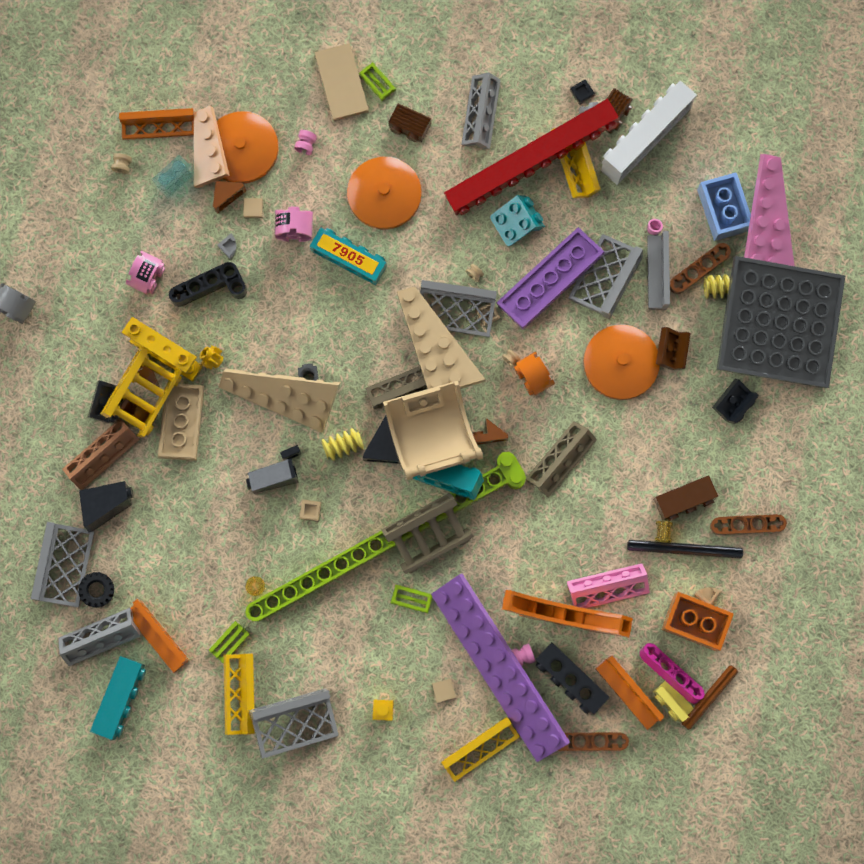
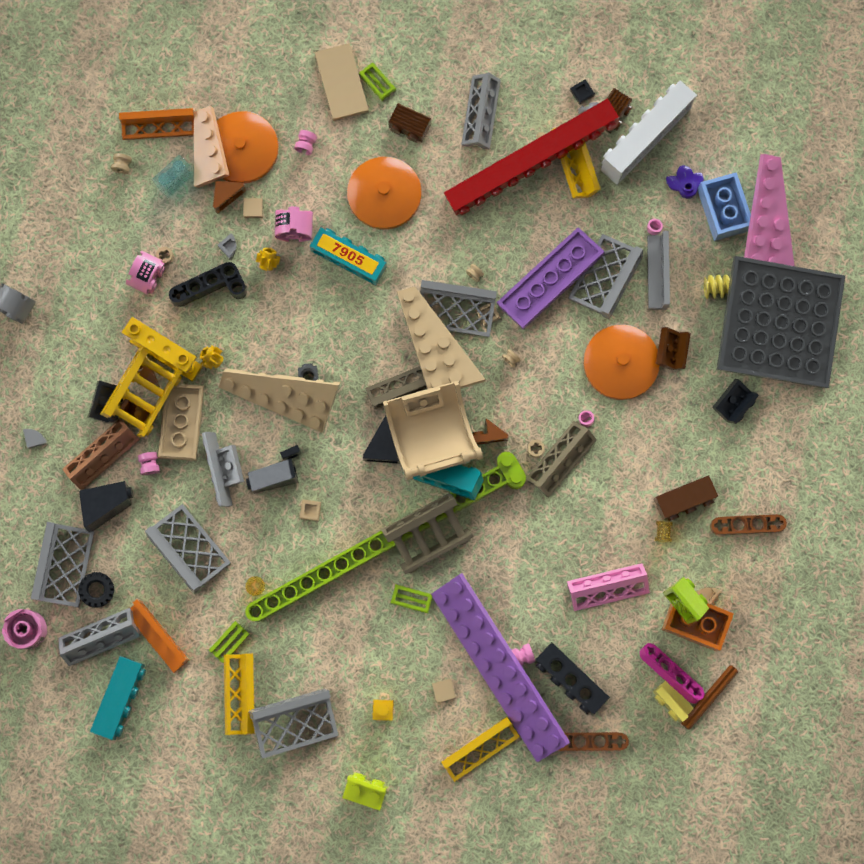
light yellow piece [321,428,364,461] -> none
teal bracket [490,195,545,246] -> none
orange arch [502,590,633,638] -> none
orange brick [514,351,555,396] -> none
orange fence [595,656,665,730] -> none
black axle [627,540,743,558] -> none
dark orange beam [670,243,731,294] -> none
none -> bright pink brick [2,609,47,649]
none -> light grey tile [23,429,47,449]
none -> bright pink wheel [138,452,160,475]
none -> light grey fence [145,504,231,594]
none -> tan bush [156,247,174,265]
none -> light grey bracket [202,432,244,507]
none -> yellow gear [256,247,280,271]
none -> neon yellow bracket [342,772,388,811]
none -> tan bush [527,440,545,458]
none -> bright pink hinge [579,410,594,427]
none -> lime slope [663,577,709,624]
none -> dark purple plate [666,165,704,199]

